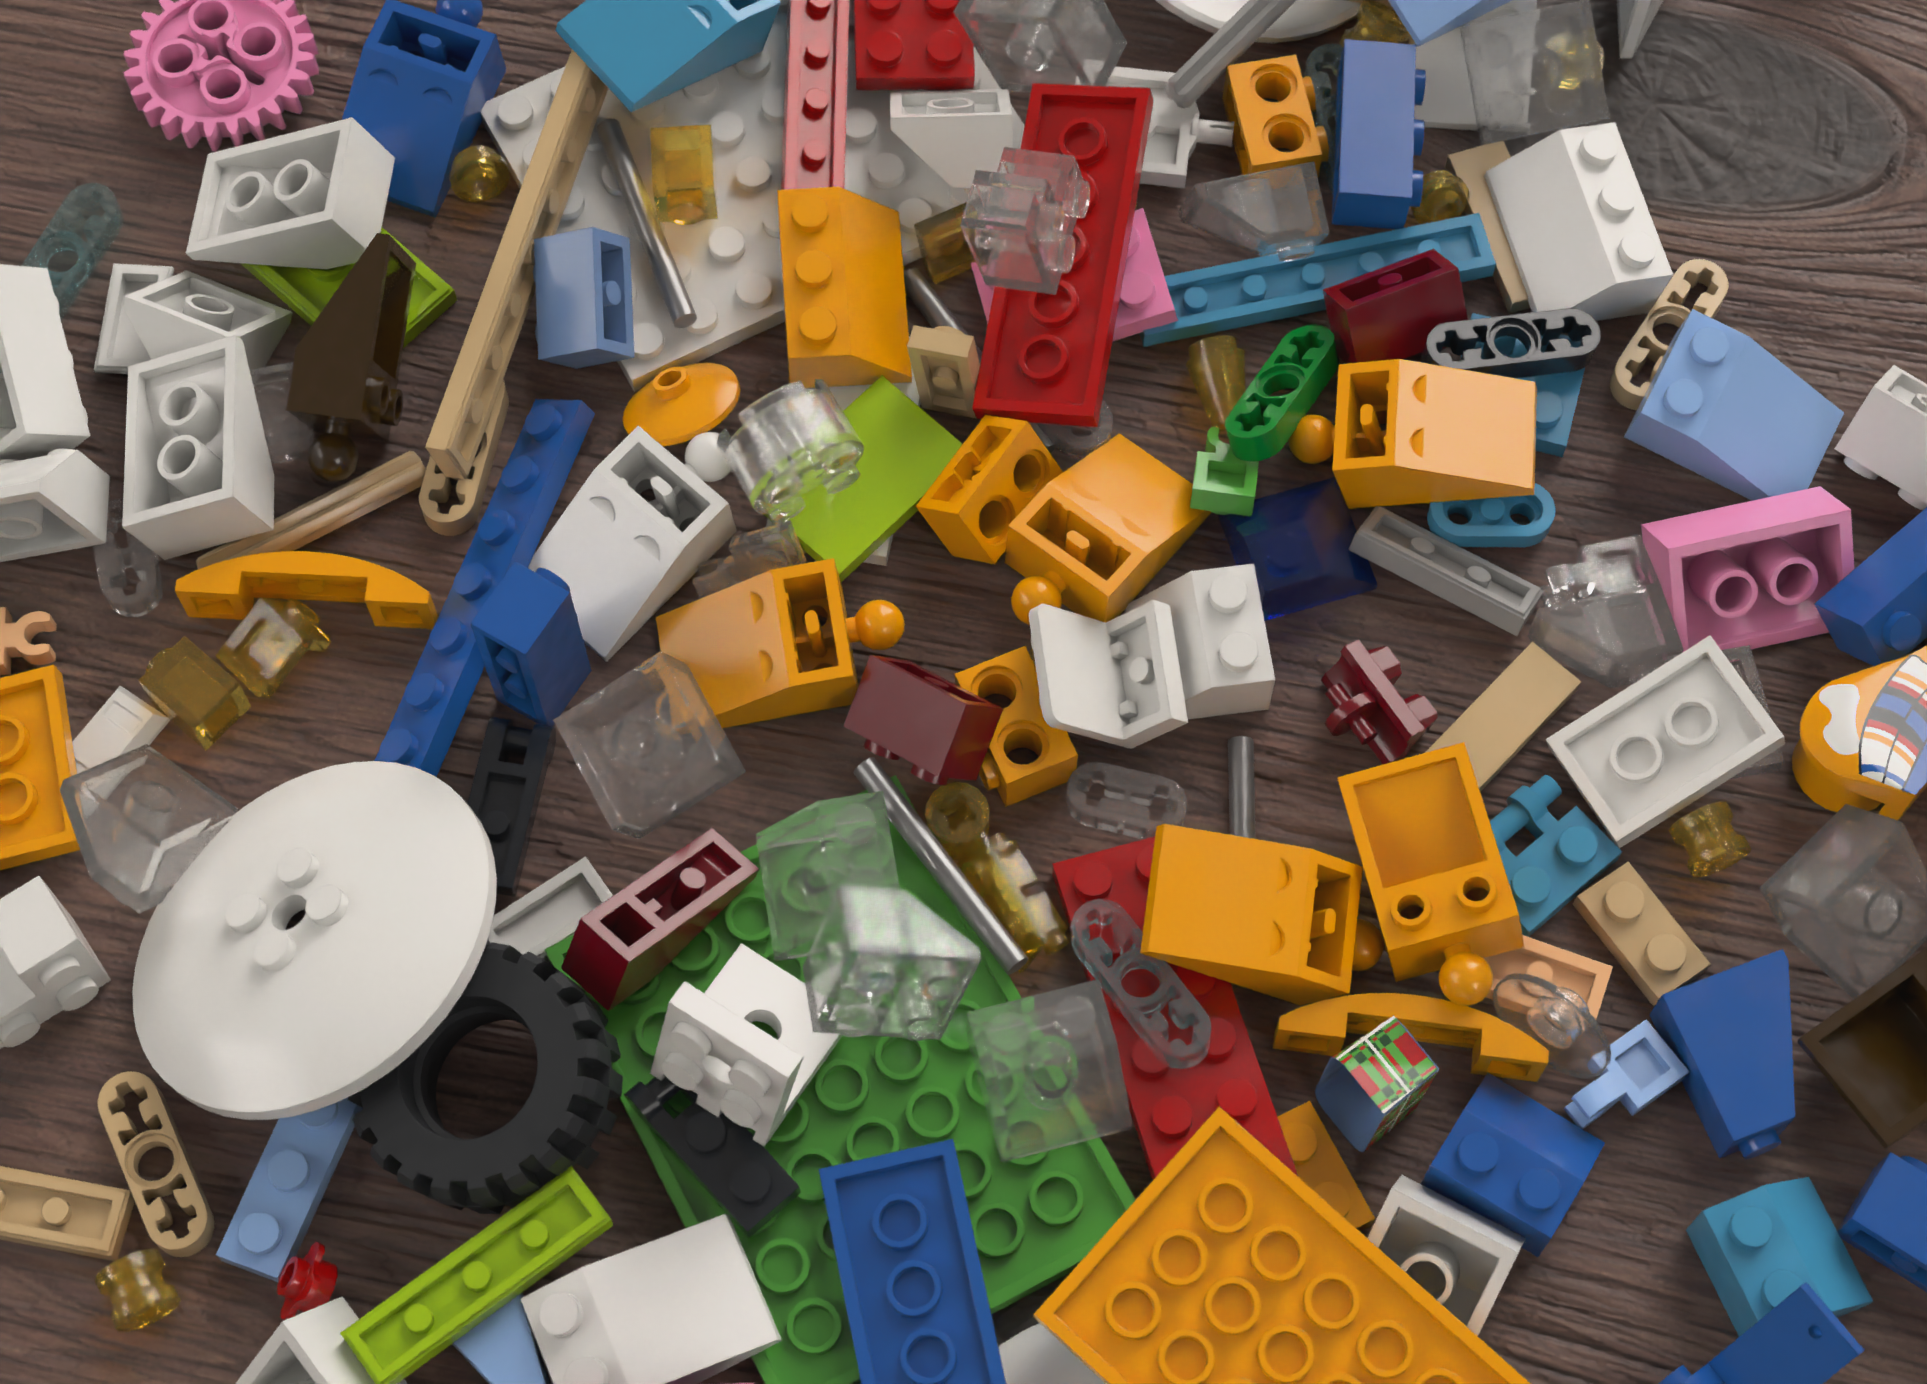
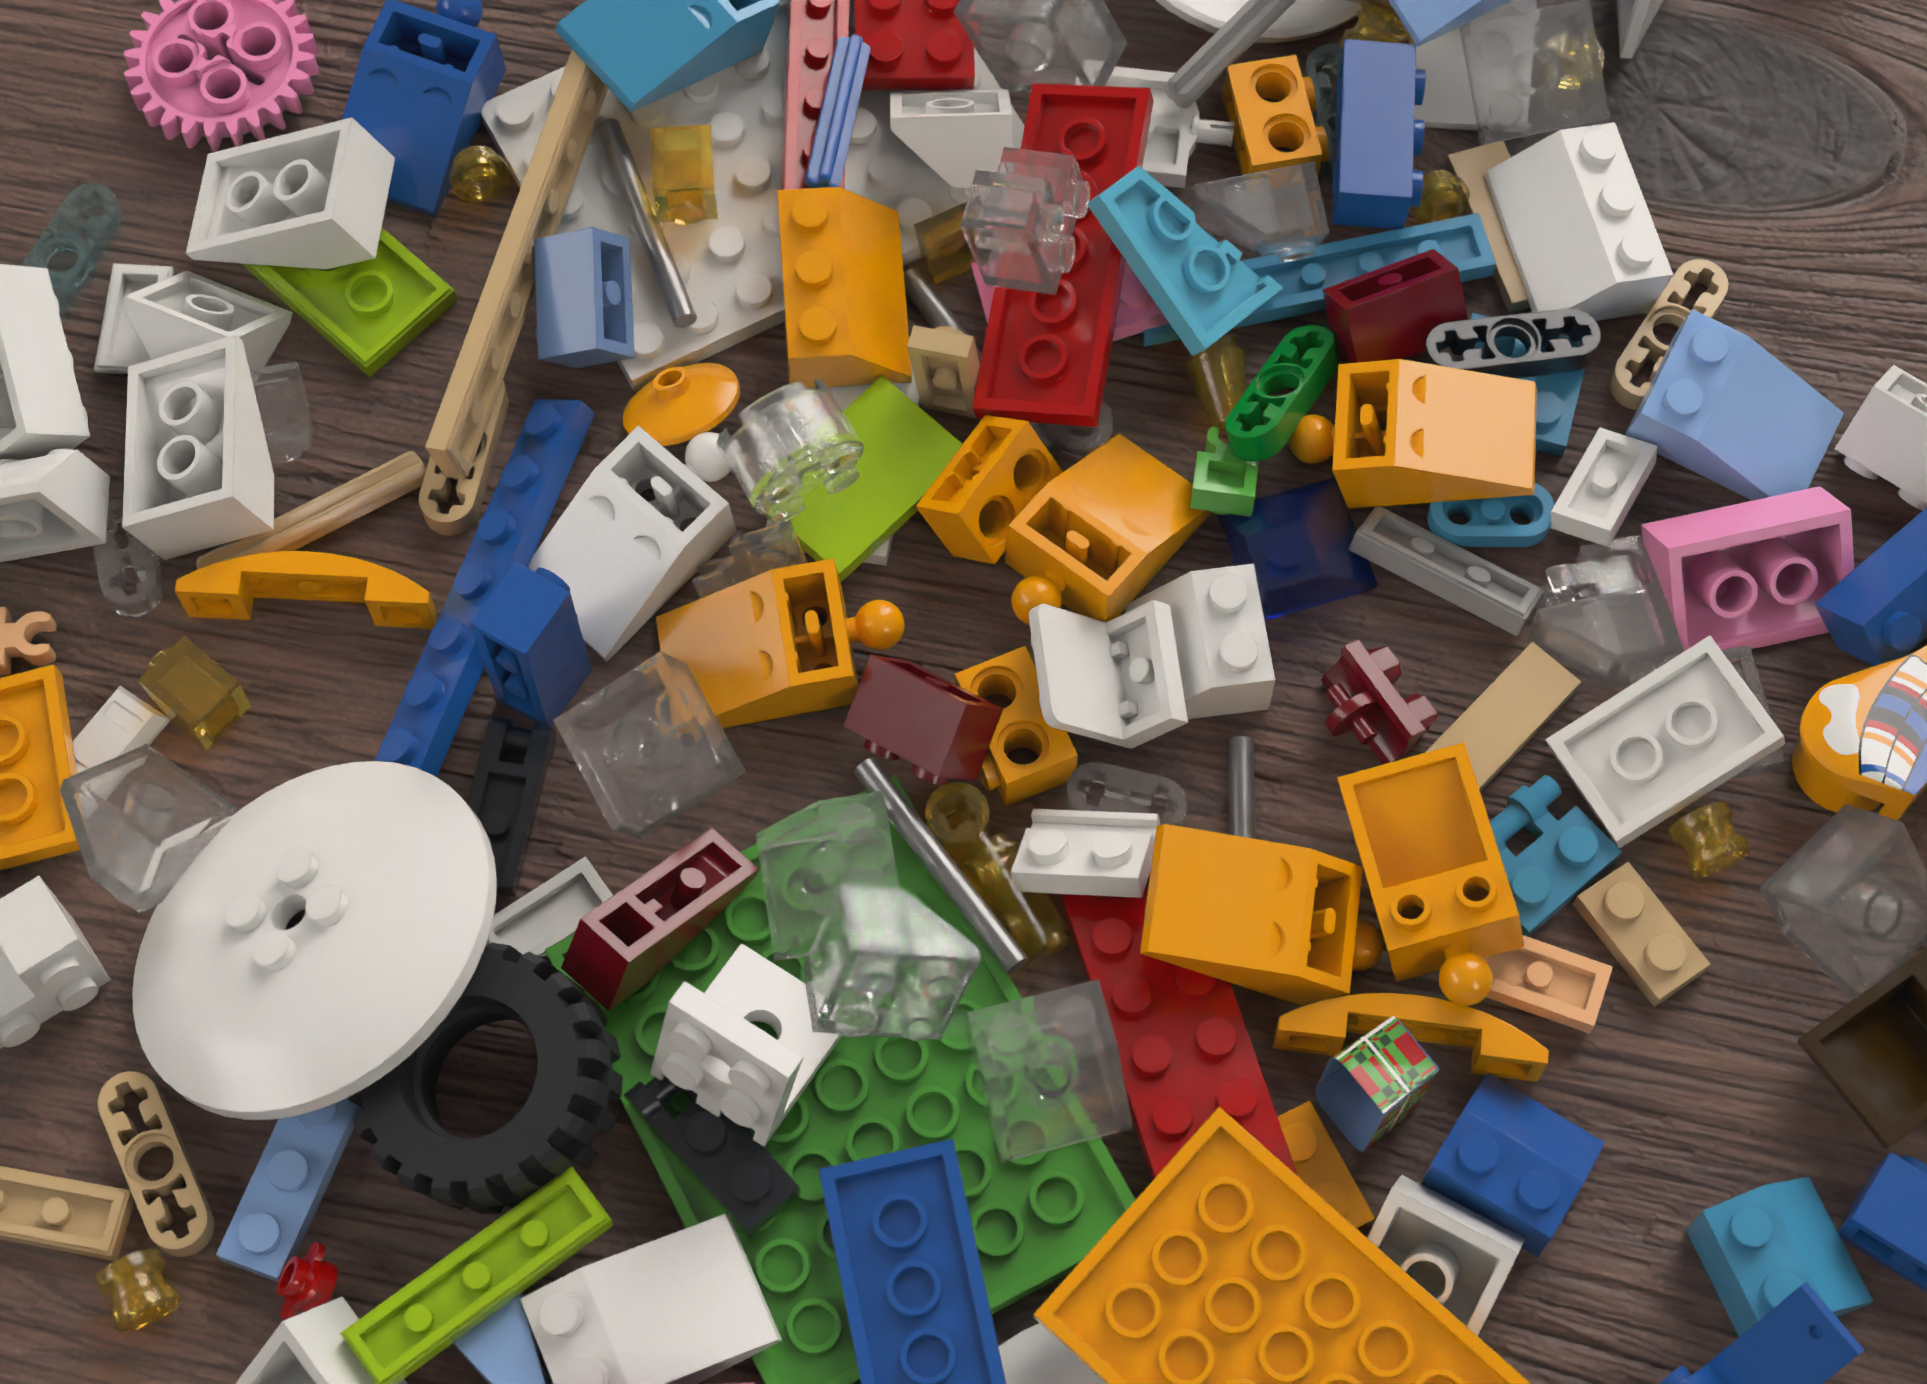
clear yellow bracket [215,598,332,698] -> none
dark brown slope [286,233,416,482] -> none
clear light blue beam [1071,899,1211,1069] -> none
clear dish [1493,973,1611,1078] -> none
light blue plate [1564,1019,1689,1129] -> none
blue slope [1649,949,1795,1159] -> none
none -> axle [805,34,870,188]
none -> white plate [1011,809,1161,898]
none -> medium azure wing [1087,166,1283,356]
none -> white plate [1550,427,1658,547]

